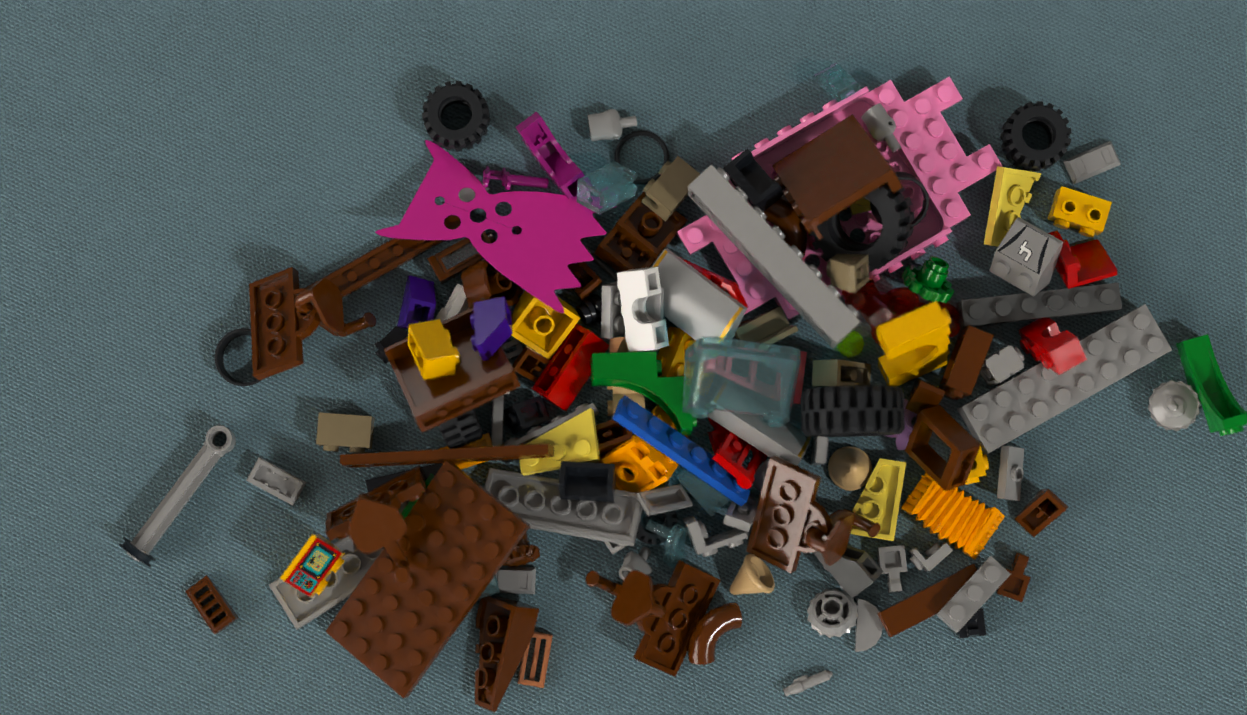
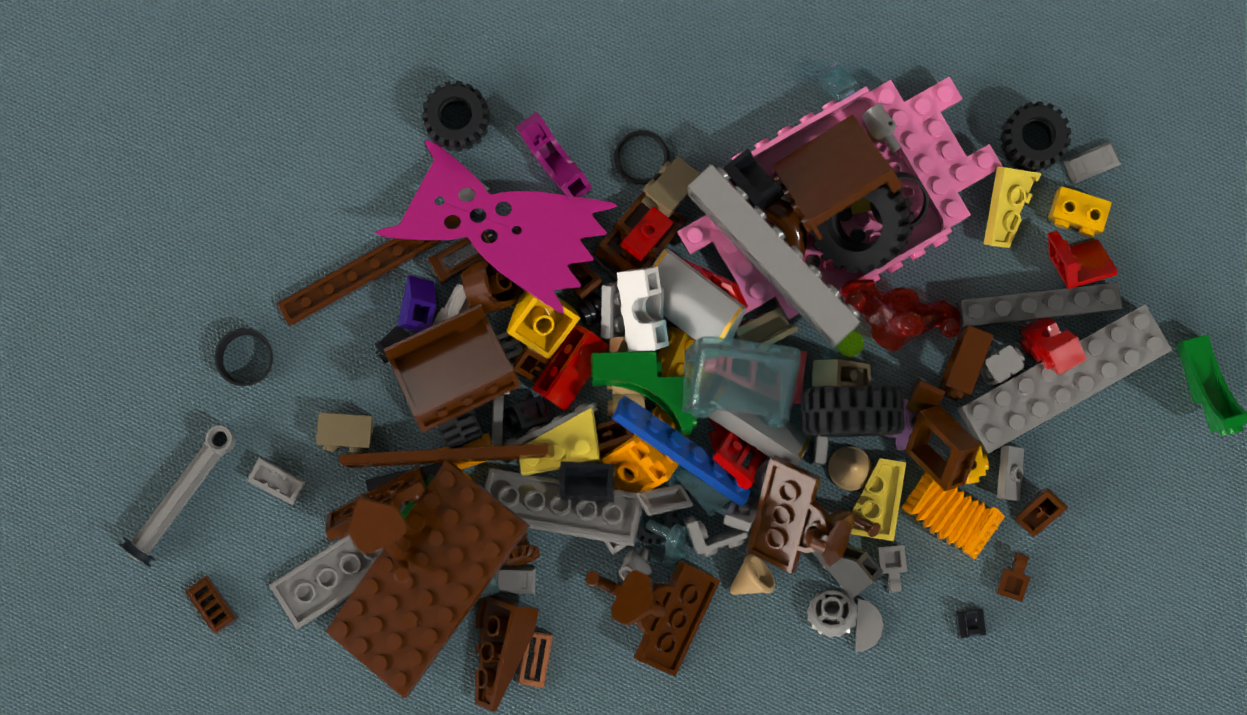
reddish brown plate [249,267,376,380] -> none
slope [280,534,345,597] -> none
yellow brick [407,319,459,380] -> none
dark purple slope [470,297,513,361] -> none
magenta piece [482,166,549,190] -> none
clear light blue brick [577,161,637,215] -> none
light grey piece [587,109,637,142] -> none
reddish brown cylinder [688,602,742,665] -> none
light grey piece [783,670,833,697] -> none
dark tan slope [827,254,869,292] -> none
yellow arch [877,301,951,387] -> none
reddish brown slope [877,563,977,638] -> none
green plant [901,256,954,303] -> none
light grey bracket [908,542,953,572] -> none
light grey plate [936,556,1011,633] -> none
light grey slope [989,217,1064,297] -> none
light grey piece [1148,380,1201,431] -> none
none -> red plate [621,206,674,261]

